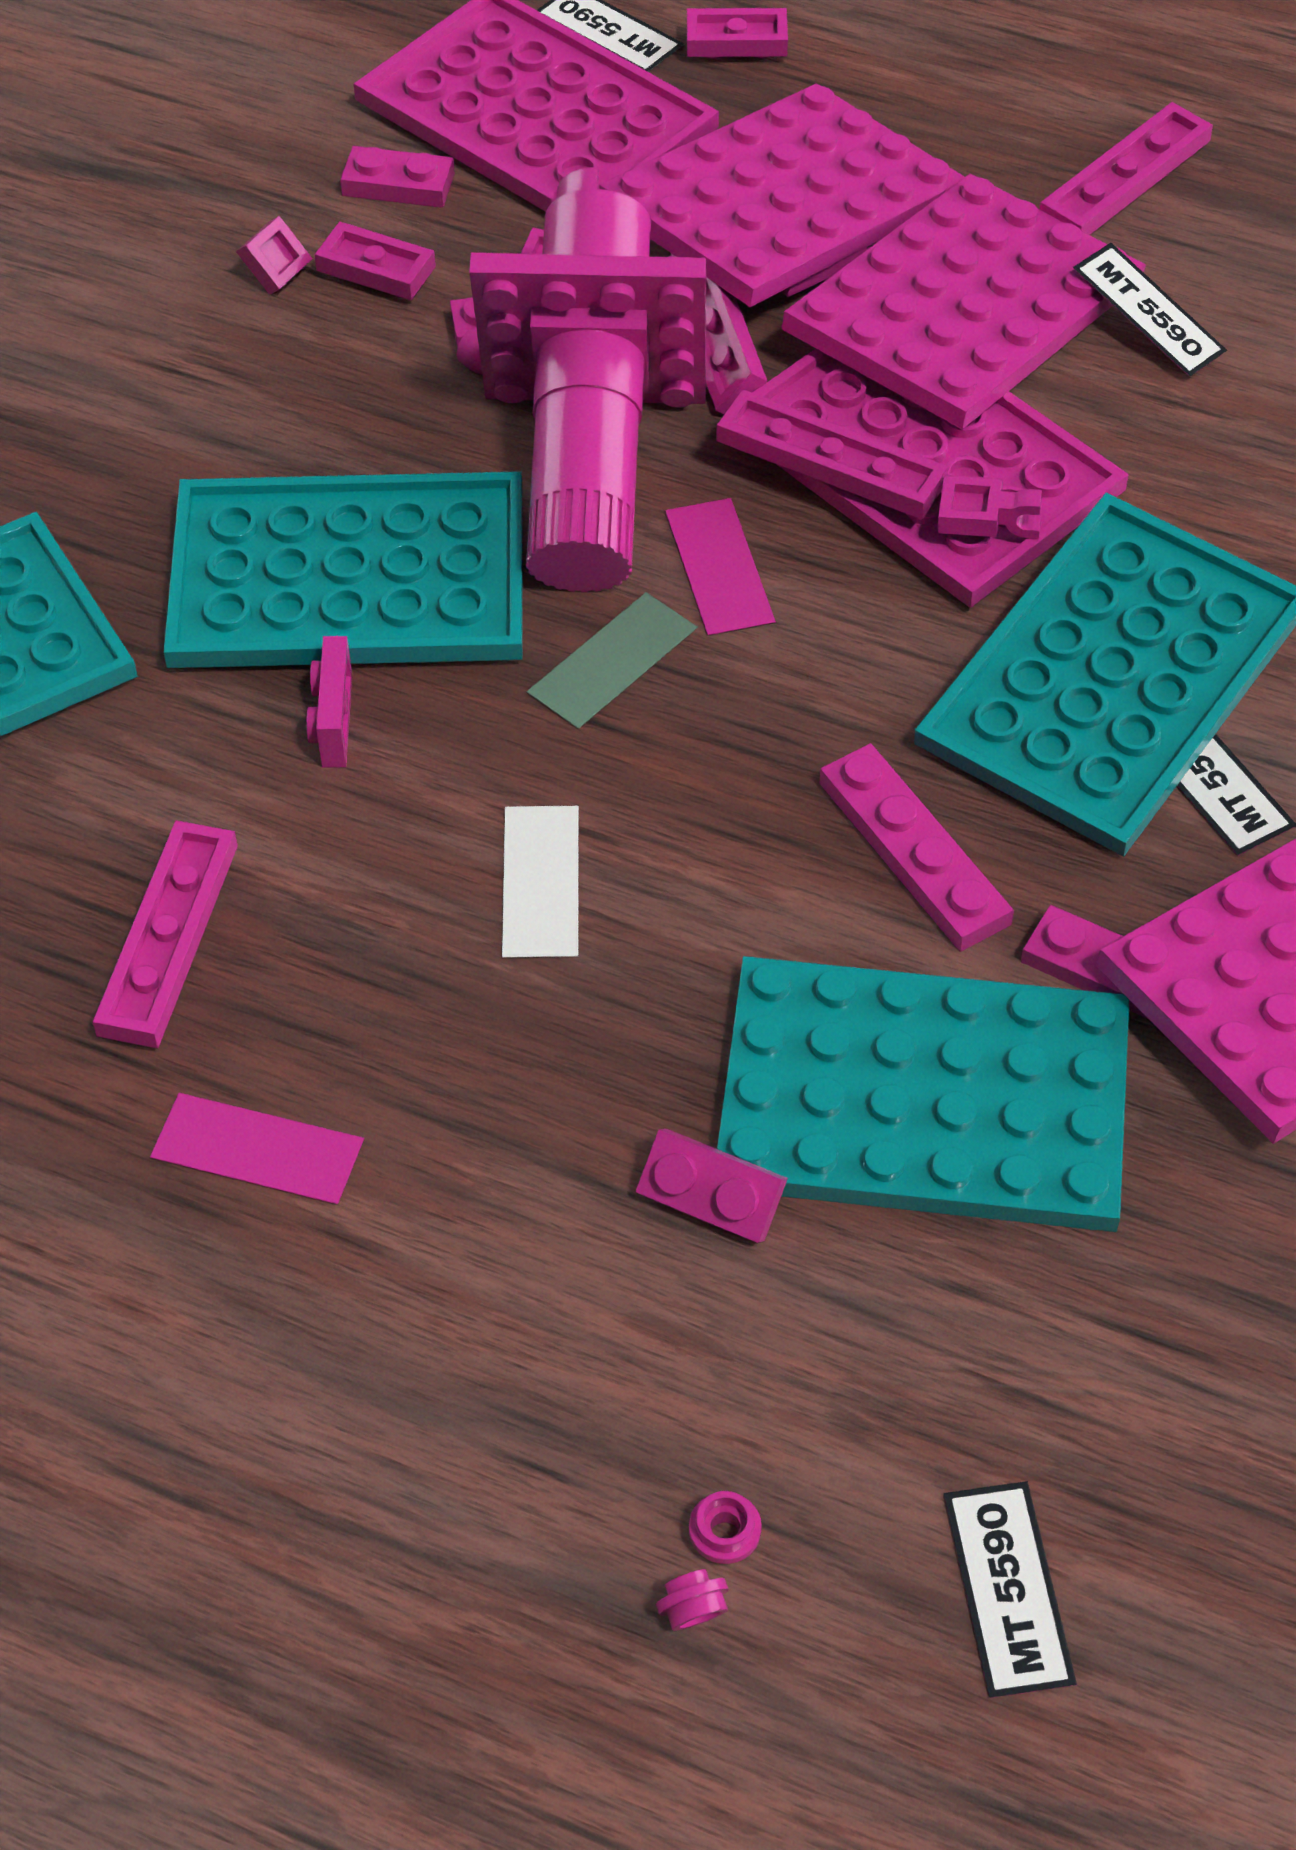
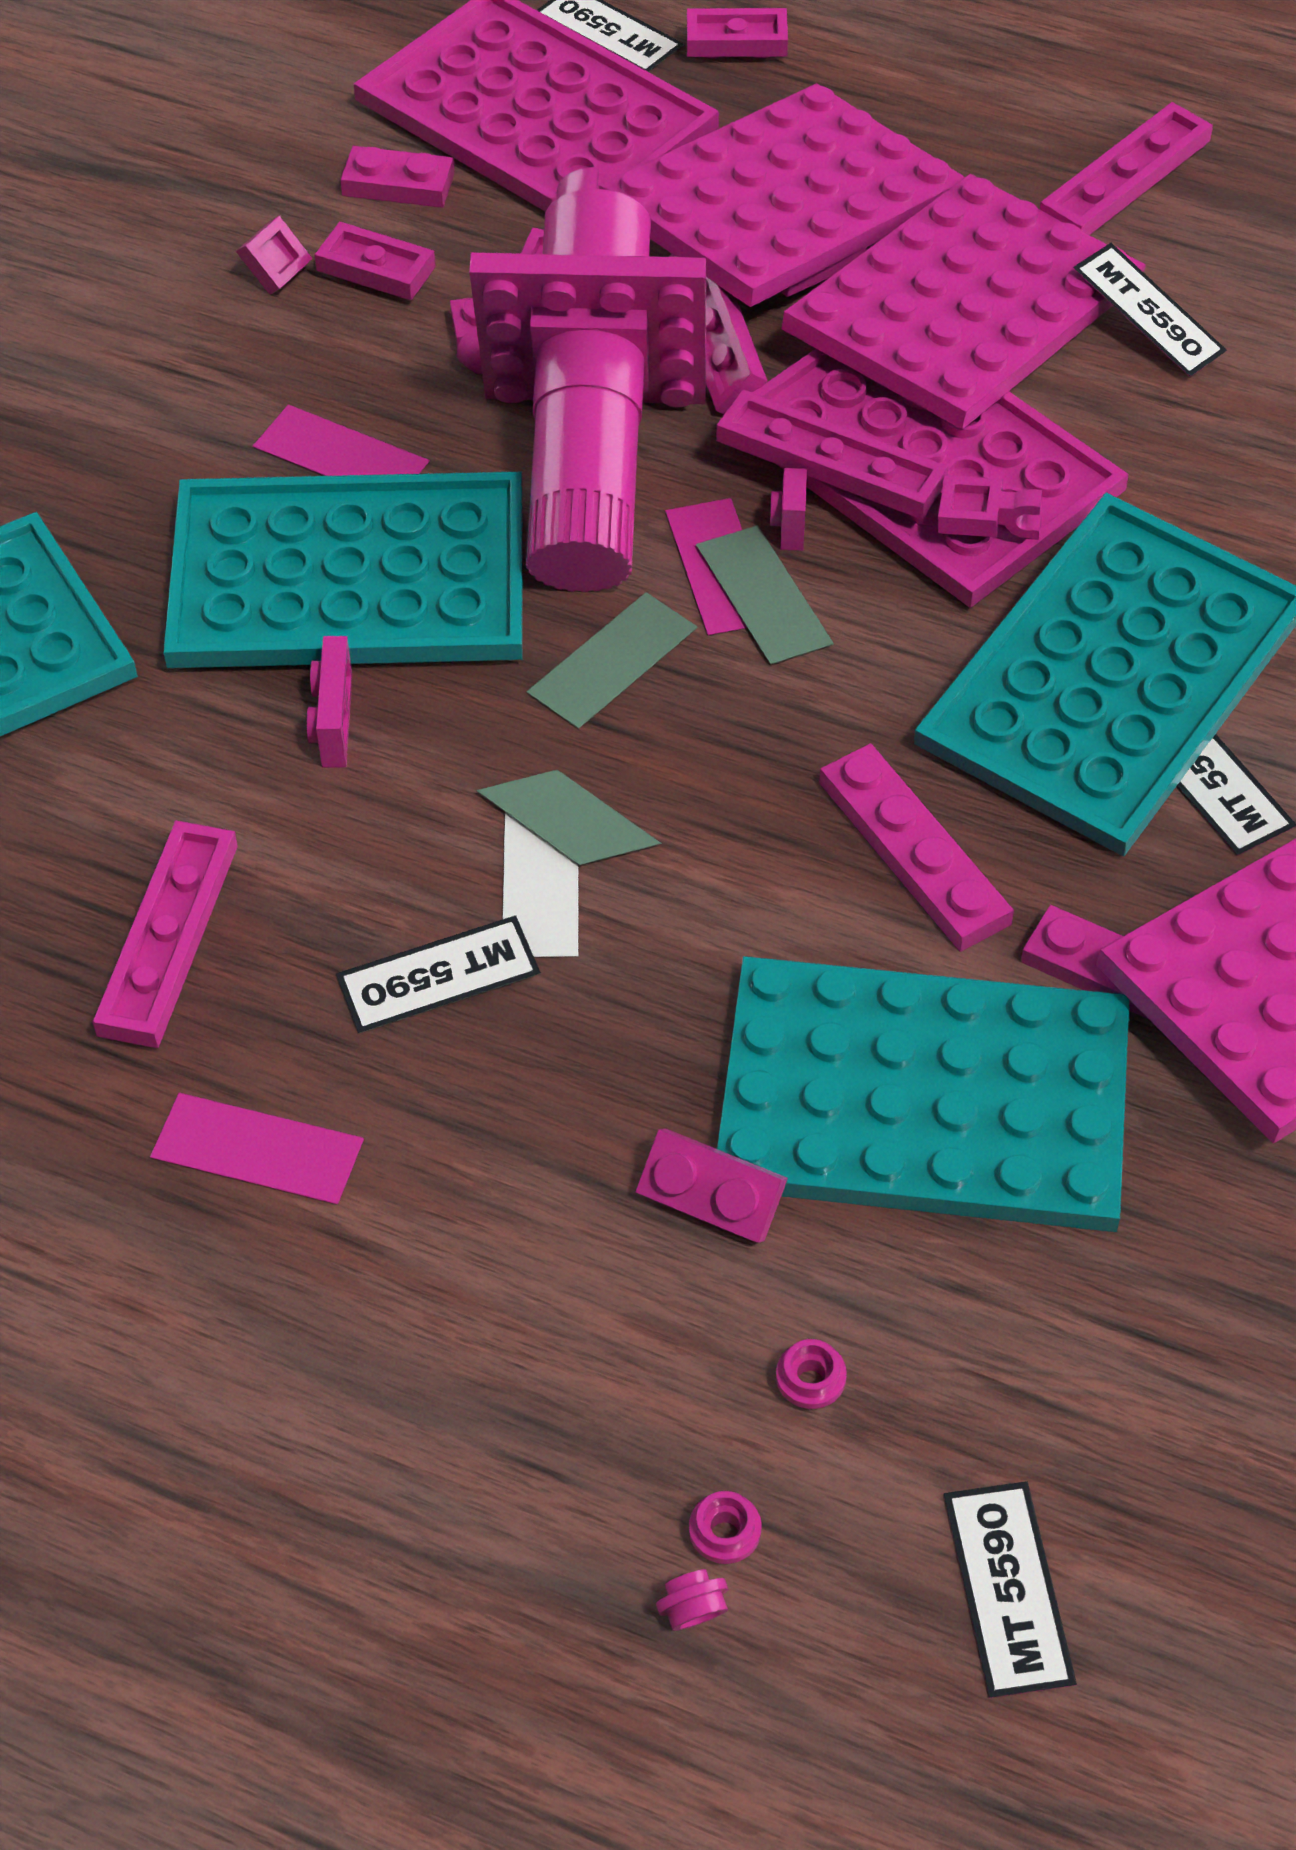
none -> dark pink sticker [252,404,430,476]
none -> sticker [336,915,541,1034]
none -> sand green sticker [476,770,662,865]
none -> sand green sticker [696,525,834,664]
none -> dark pink plate [770,468,807,551]
none -> dark pink plate [776,1339,847,1409]

